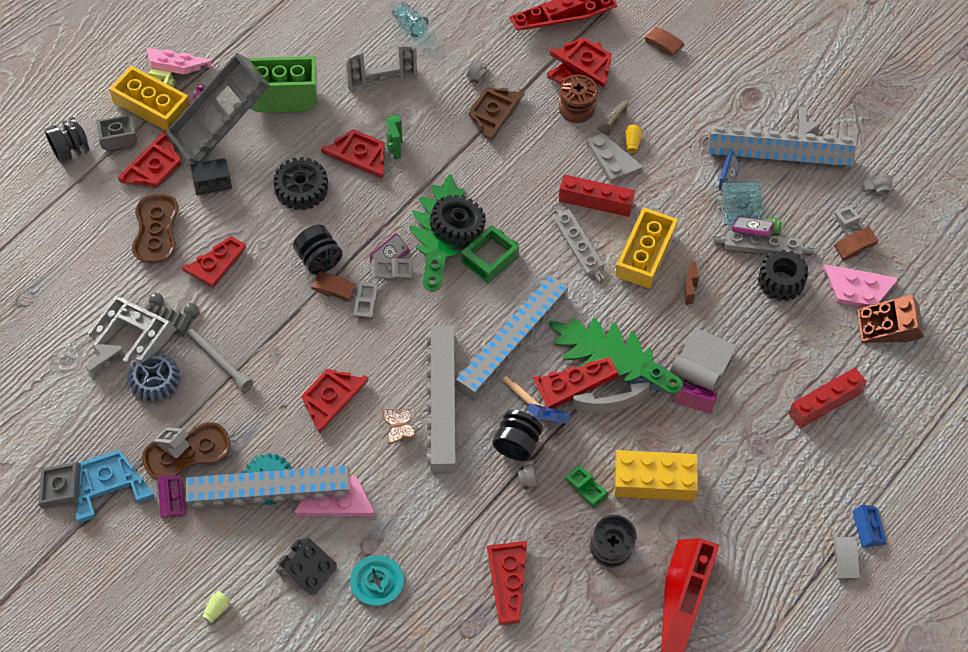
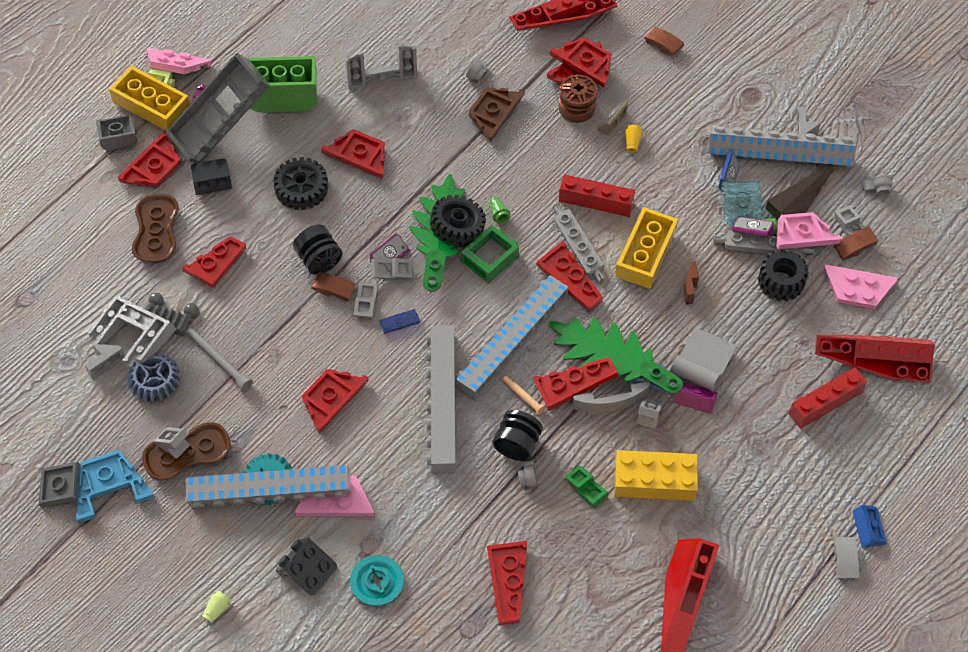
black wheel [44,117,90,164] -> none
magenta slope [158,475,186,518] -> none
nougat animal [382,409,415,444] -> none
green slope [386,114,403,160] -> none
clear light blue plant [392,2,429,37] -> none
blue wing [528,403,571,425] -> none
light grey wing [587,133,644,183] -> none
black wheel [590,515,637,567] -> none
copper slope [857,294,924,343] -> none
none -> clear blue piece [379,309,420,334]
none -> bright green cone [489,198,510,224]
none -> red wing [536,240,603,312]
none -> light grey slope [637,397,664,429]
none -> dark brown wedge [765,164,835,220]
none -> bright pink wing [777,212,842,250]
none -> red wedge [815,335,935,382]

